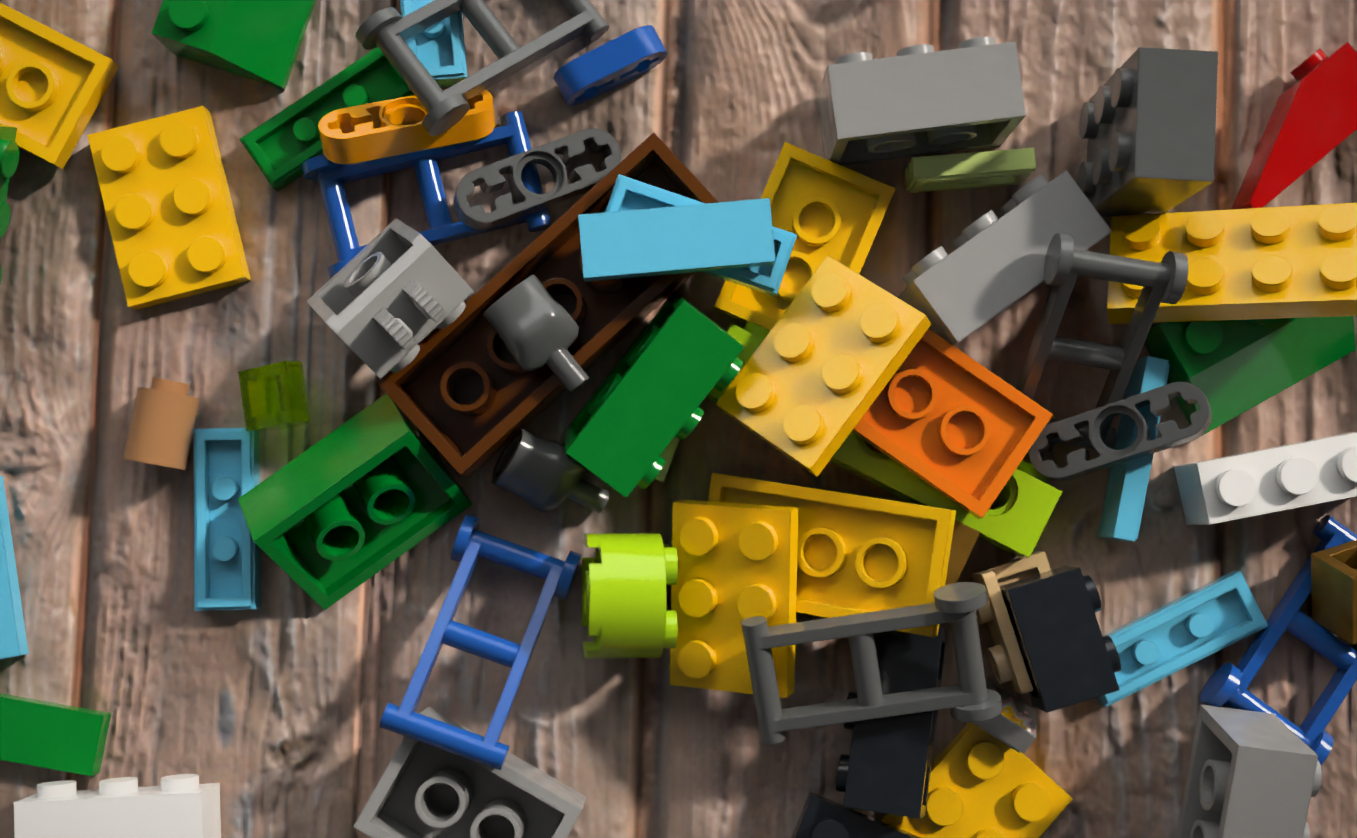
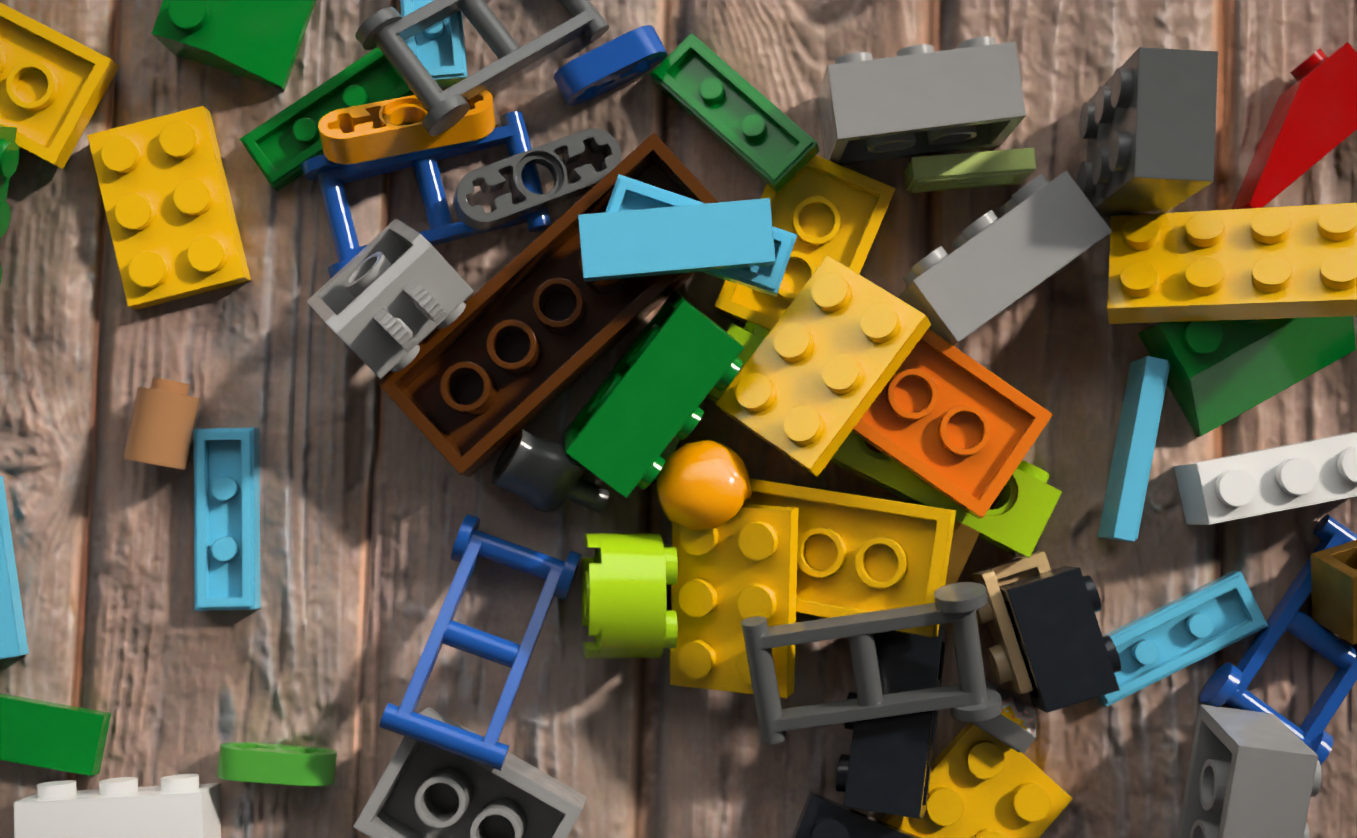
clear neon green brick [238,360,311,431] -> none
green slope [238,393,472,610] -> none
dark grey piece [483,274,589,393] -> none
dark grey piece [1016,233,1188,449] -> none
dark grey beam [1029,382,1212,481] -> none
none -> bright green beam [217,742,337,786]
none -> green tile [650,33,820,193]
none -> light orange hair [657,440,752,530]

